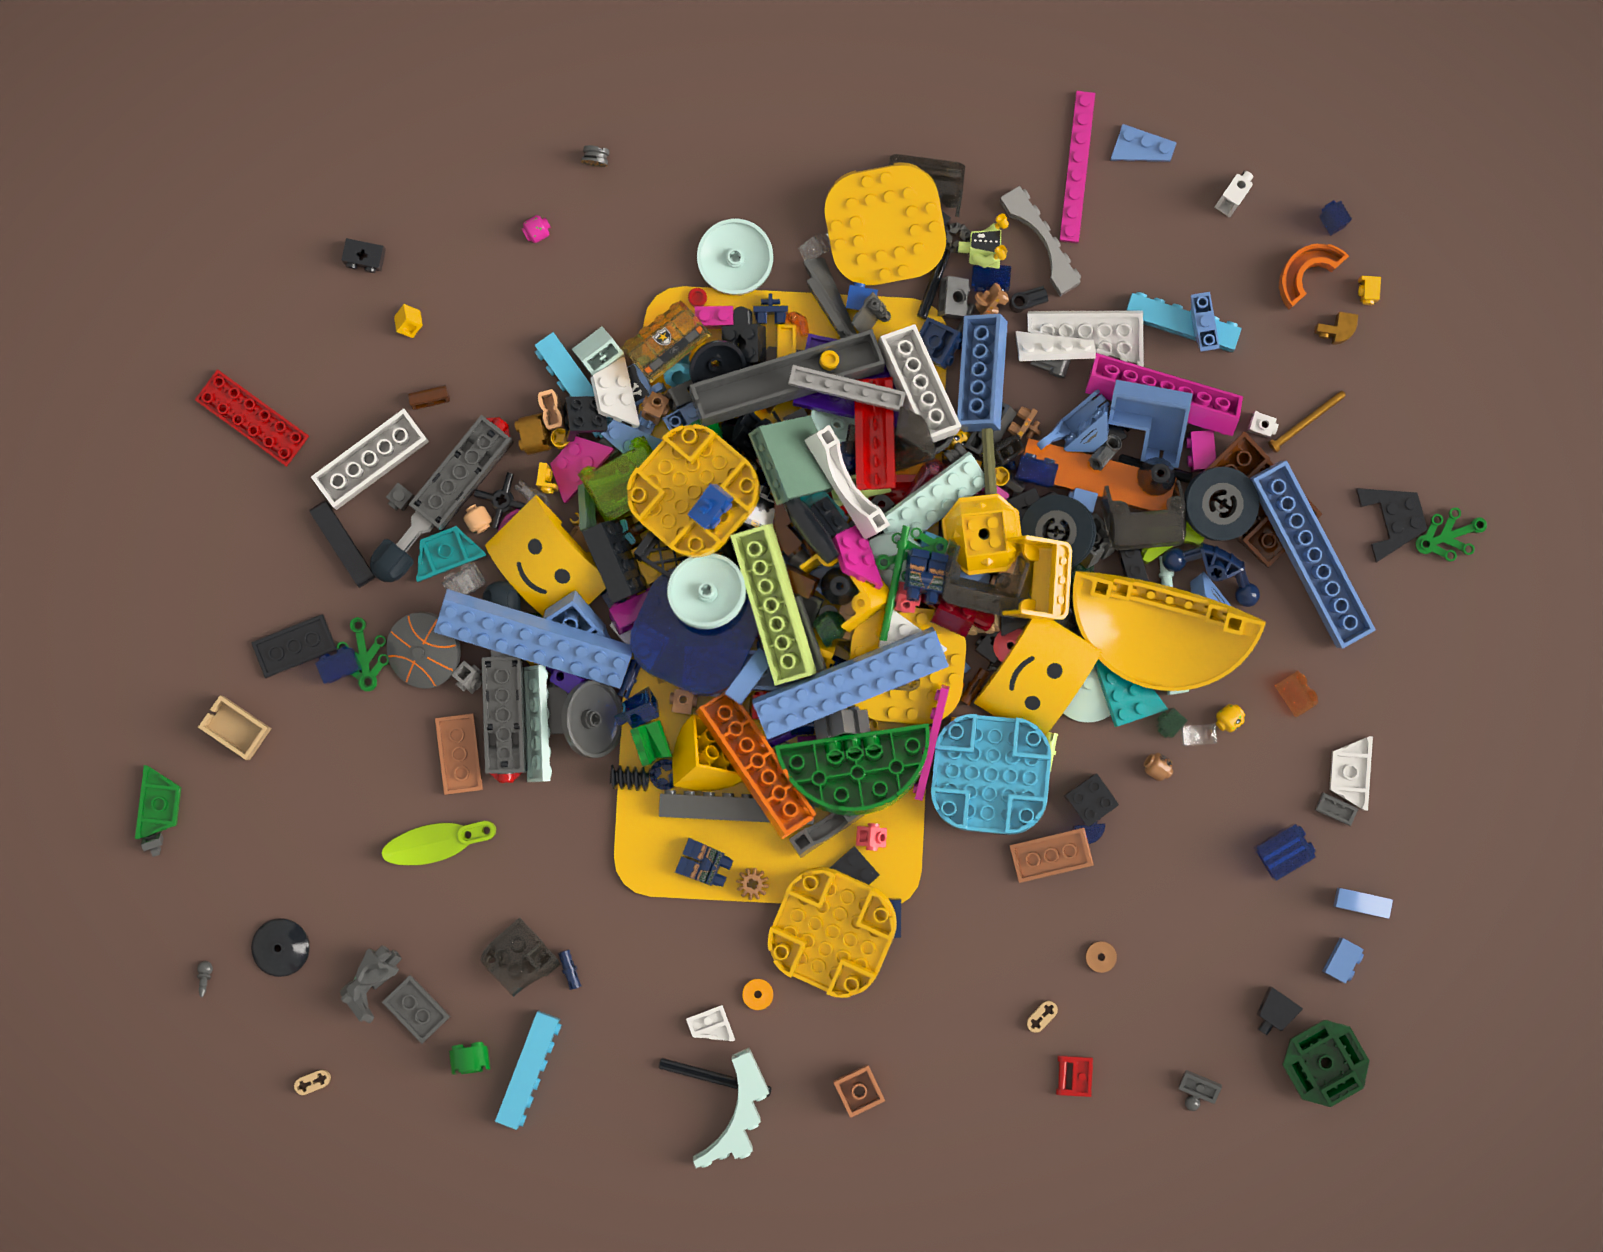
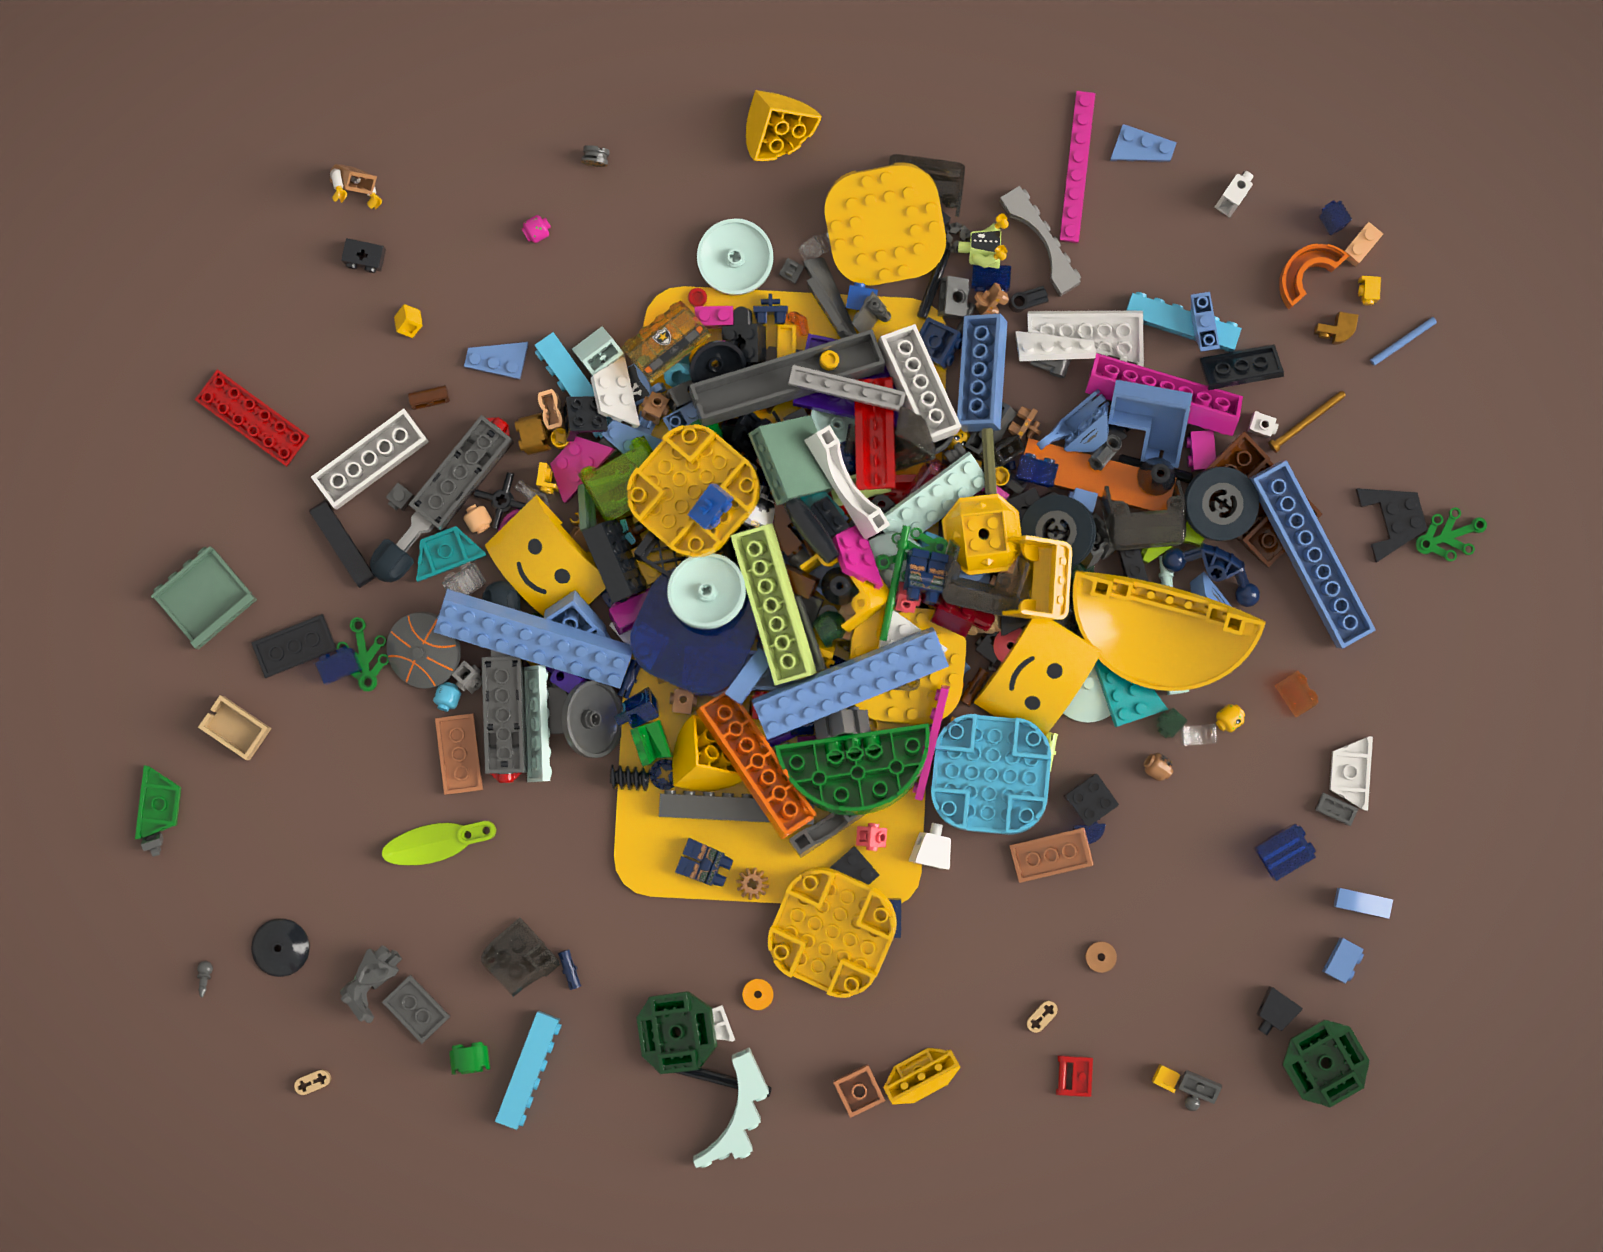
none -> sand green panel [151,546,257,649]
none -> torso [330,164,382,209]
none -> medium azure head [433,682,461,712]
none -> medium blue wing [464,342,529,380]
none -> dark green piece [636,991,717,1074]
none -> yellow brick [746,90,822,161]
none -> dark grey tile [779,258,804,285]
none -> yellow wedge [883,1048,960,1104]
none -> white torso [909,823,951,870]
none -> yellow panel [1151,1064,1180,1093]
none -> black tile [1200,344,1284,390]
none -> light nougat brick [1344,222,1383,267]
none -> medium blue bar [1370,317,1437,366]

